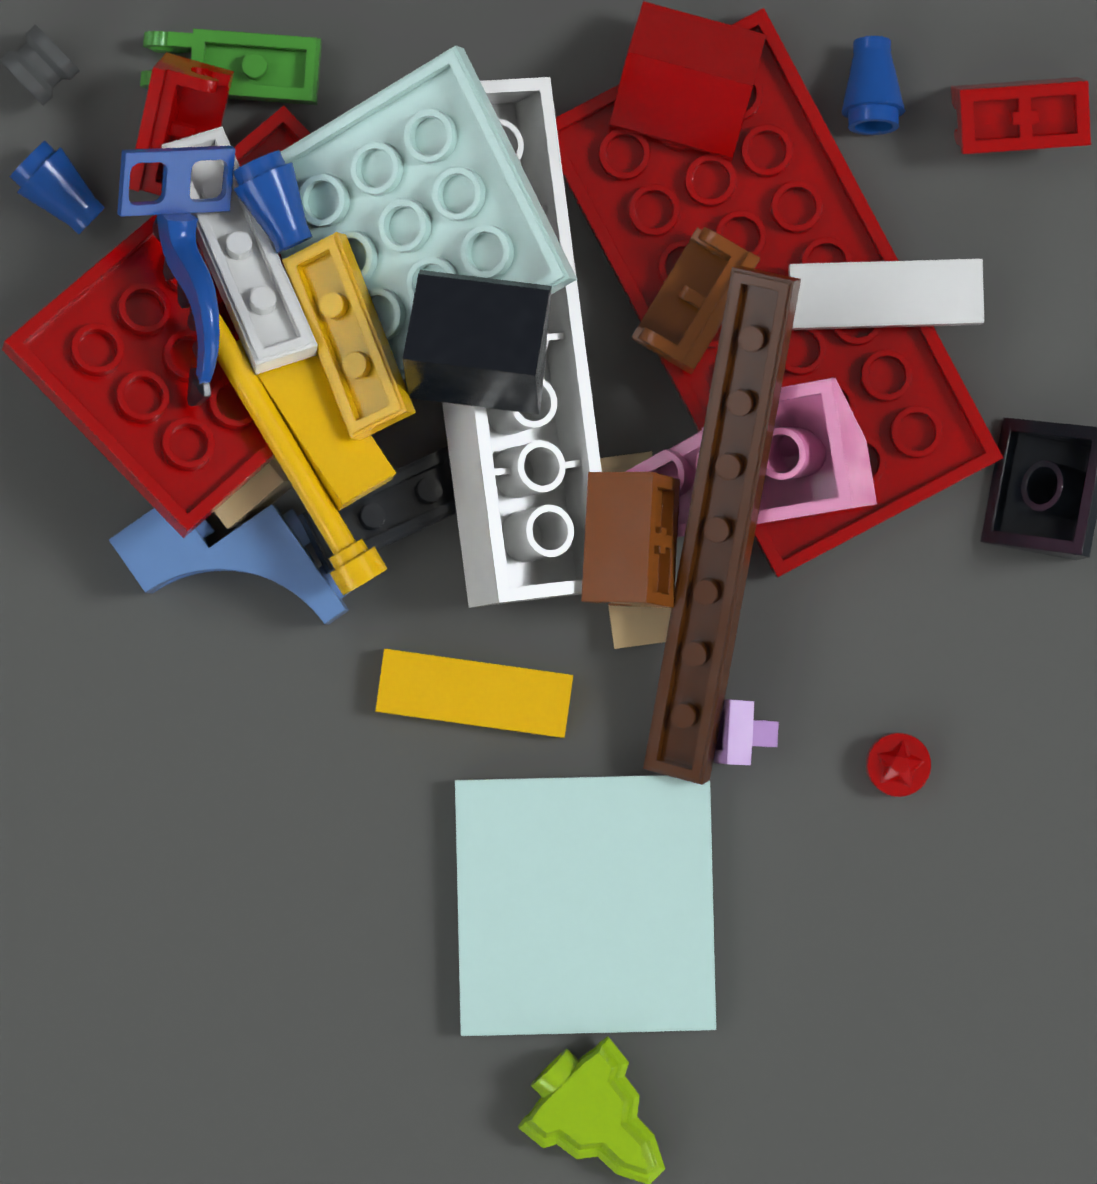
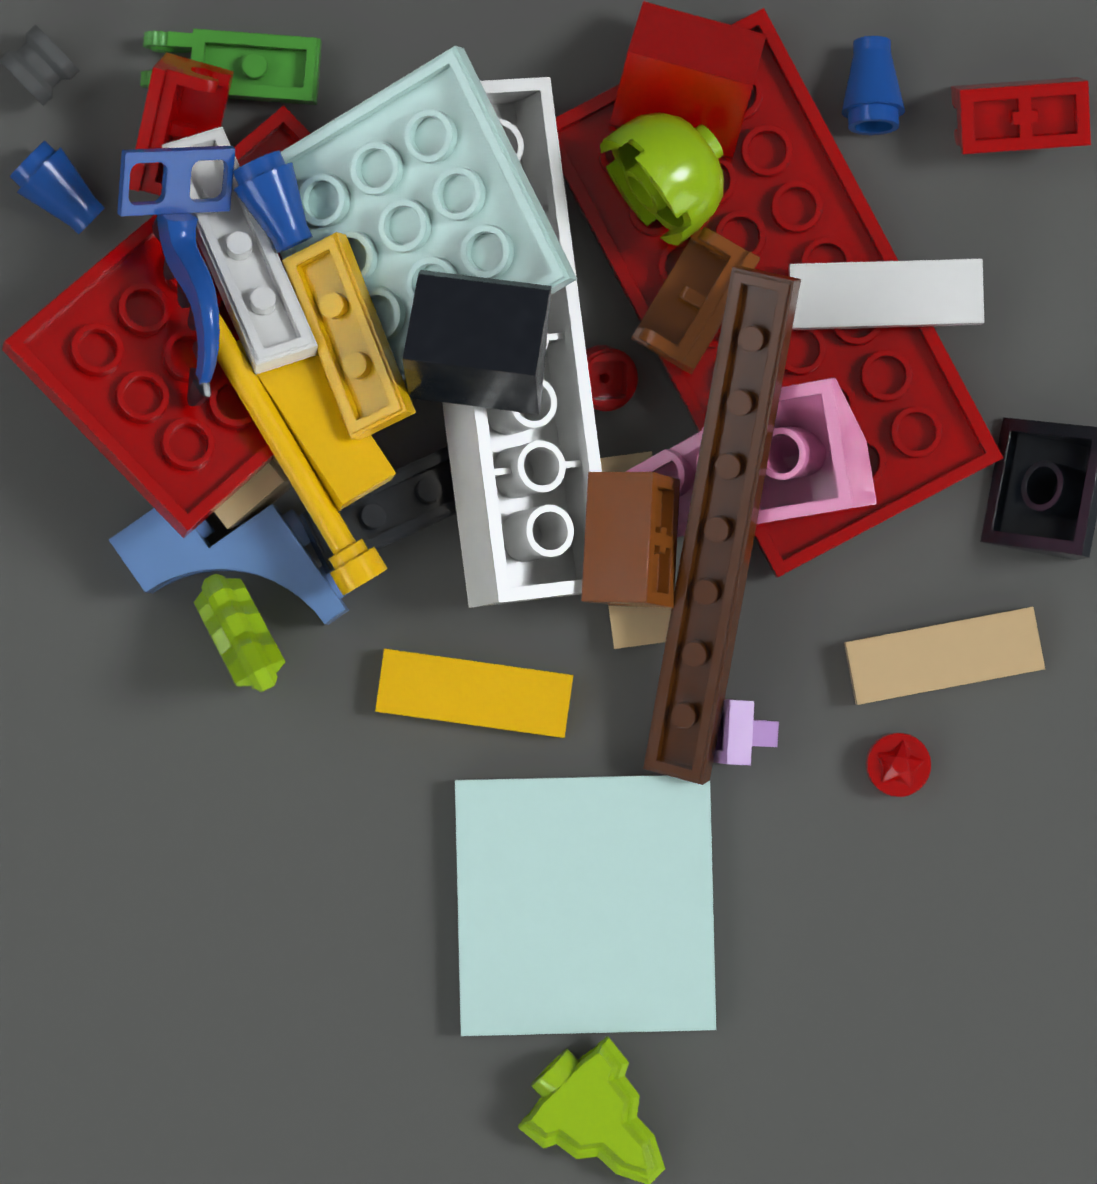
none -> lime rock [193,574,286,692]
none -> red tile [586,345,638,411]
none -> lime cylinder [600,113,724,246]
none -> tan tile [844,607,1045,705]

